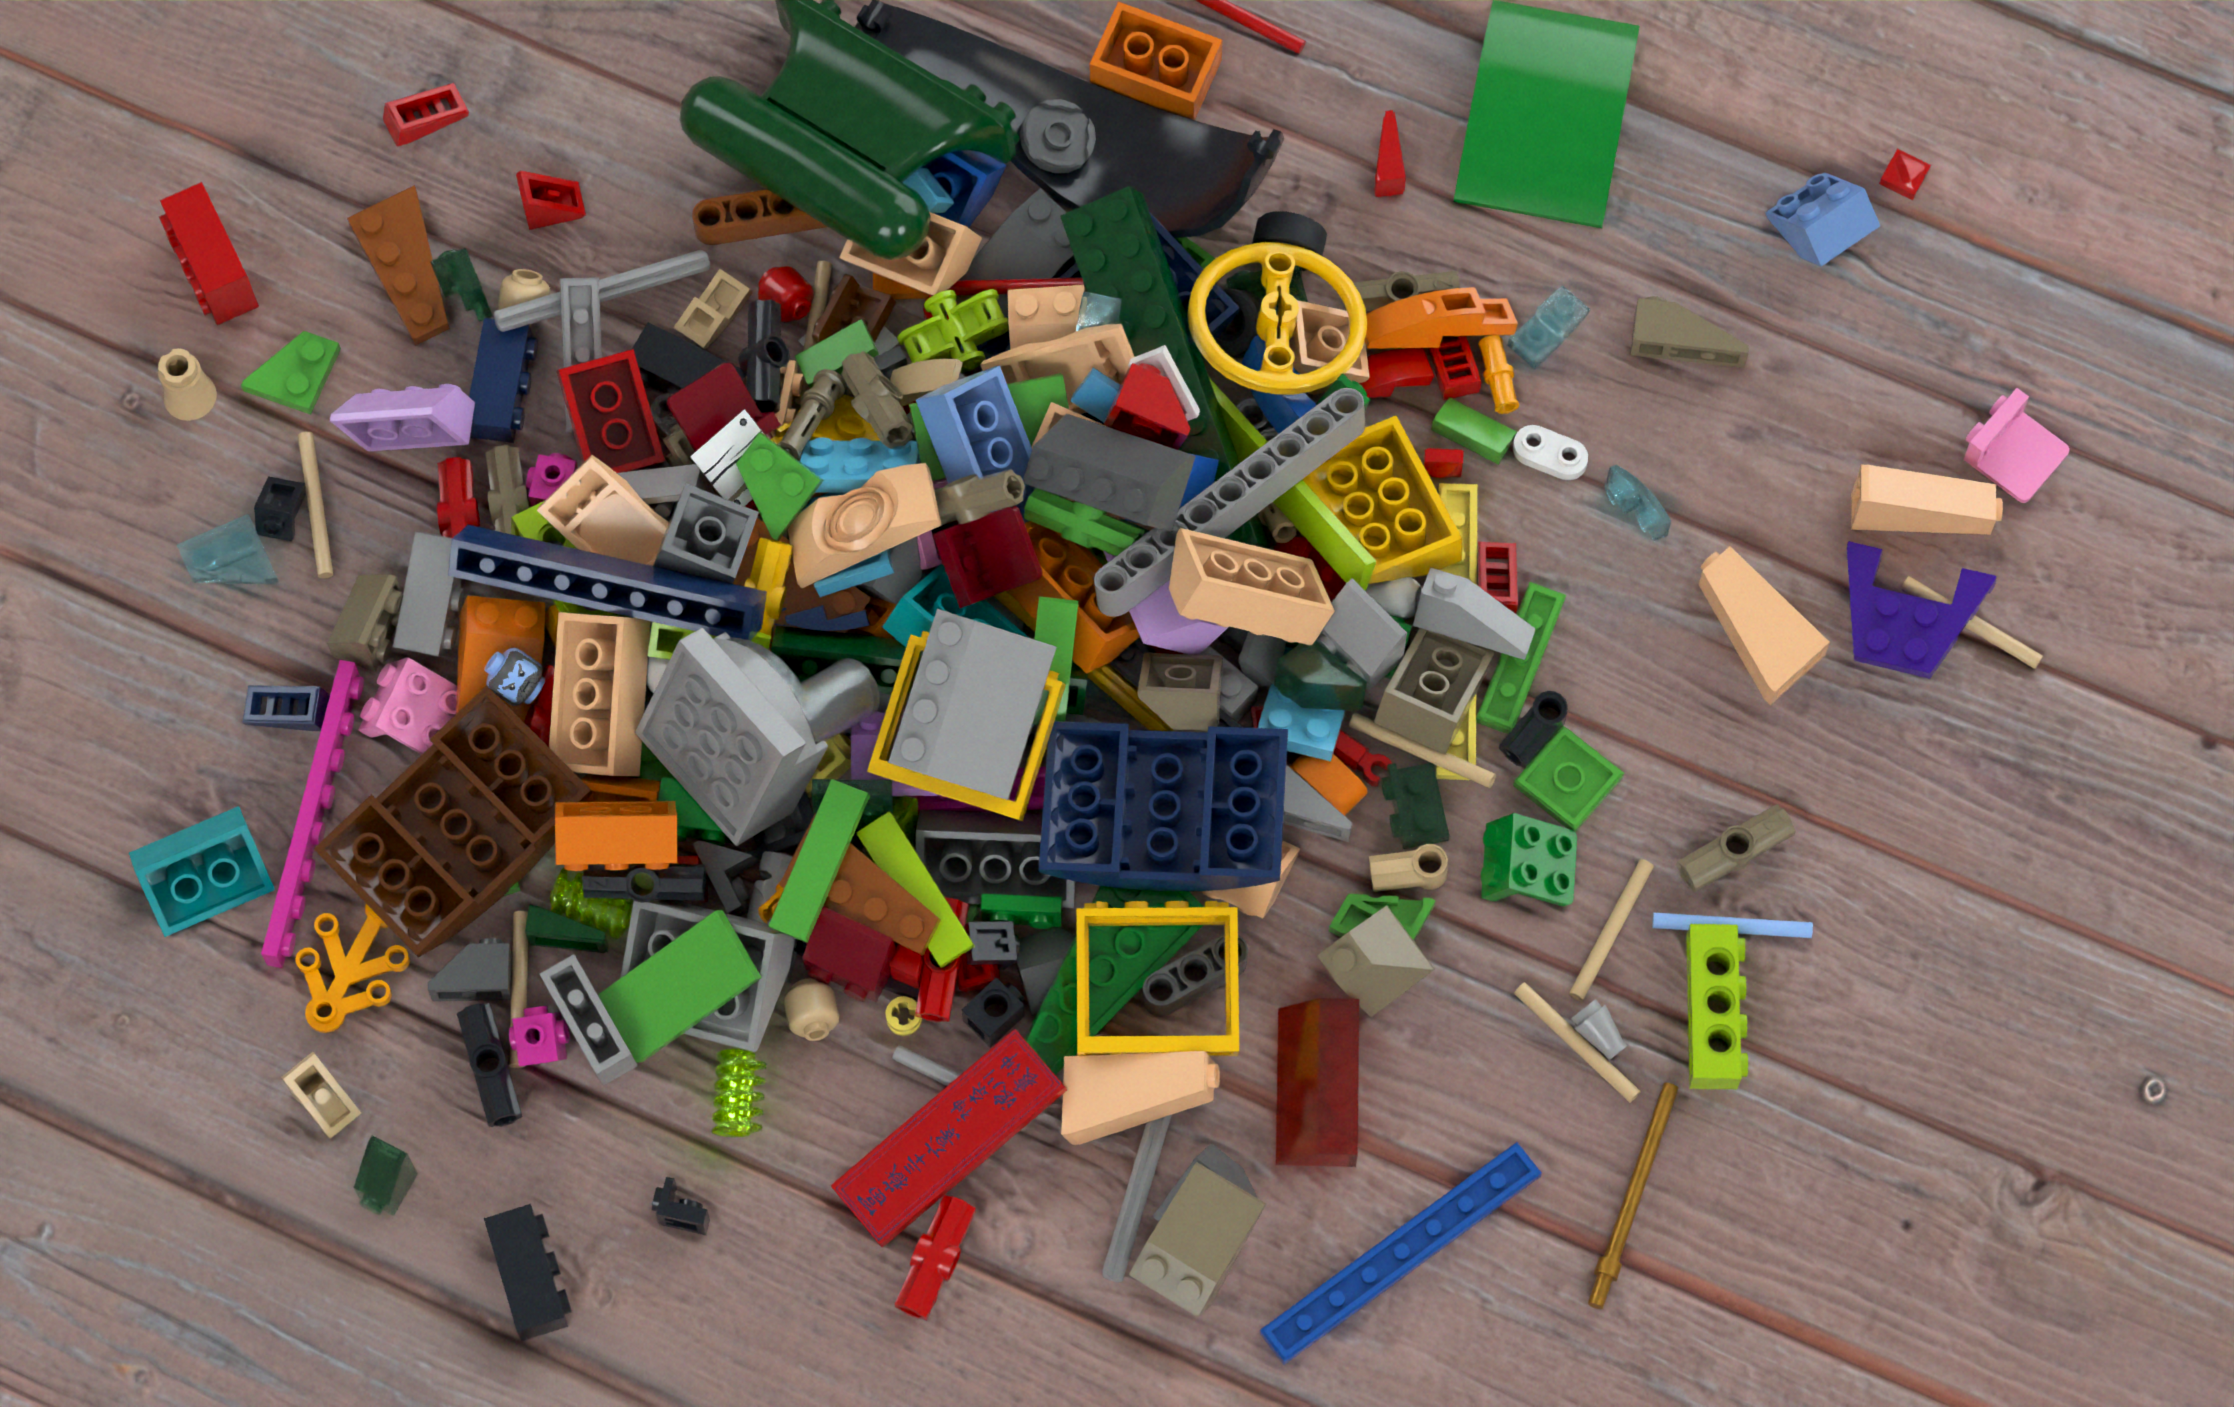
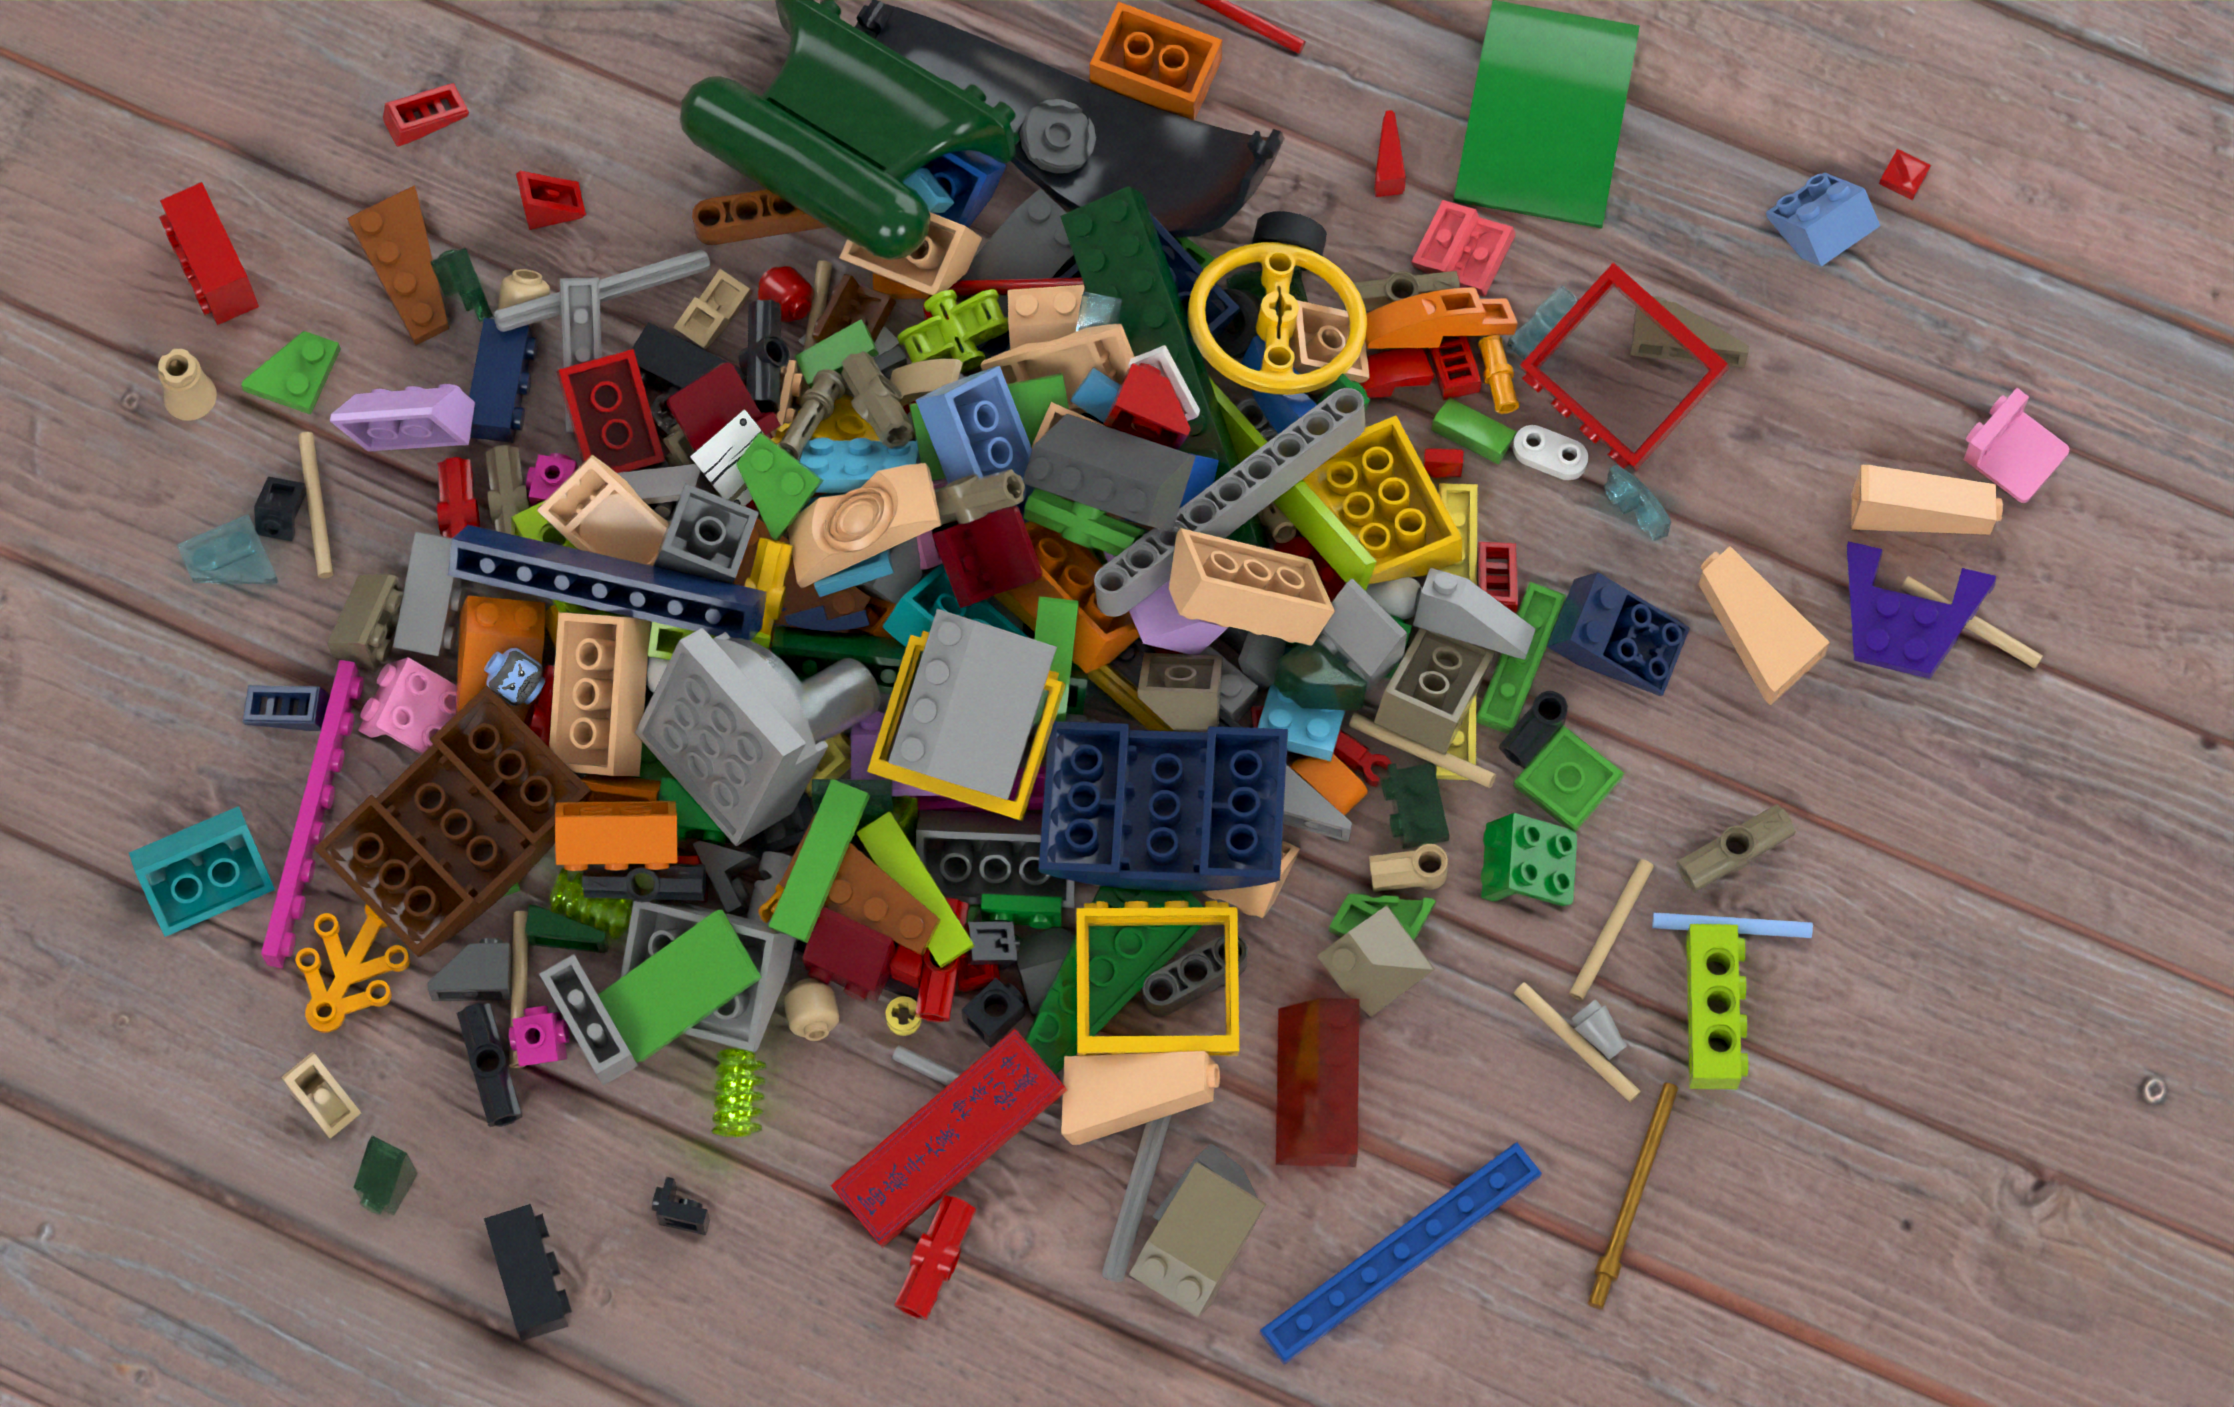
none -> coral slope [1411,200,1516,297]
none -> red window [1520,262,1729,471]
none -> dark blue slope [1547,572,1690,696]

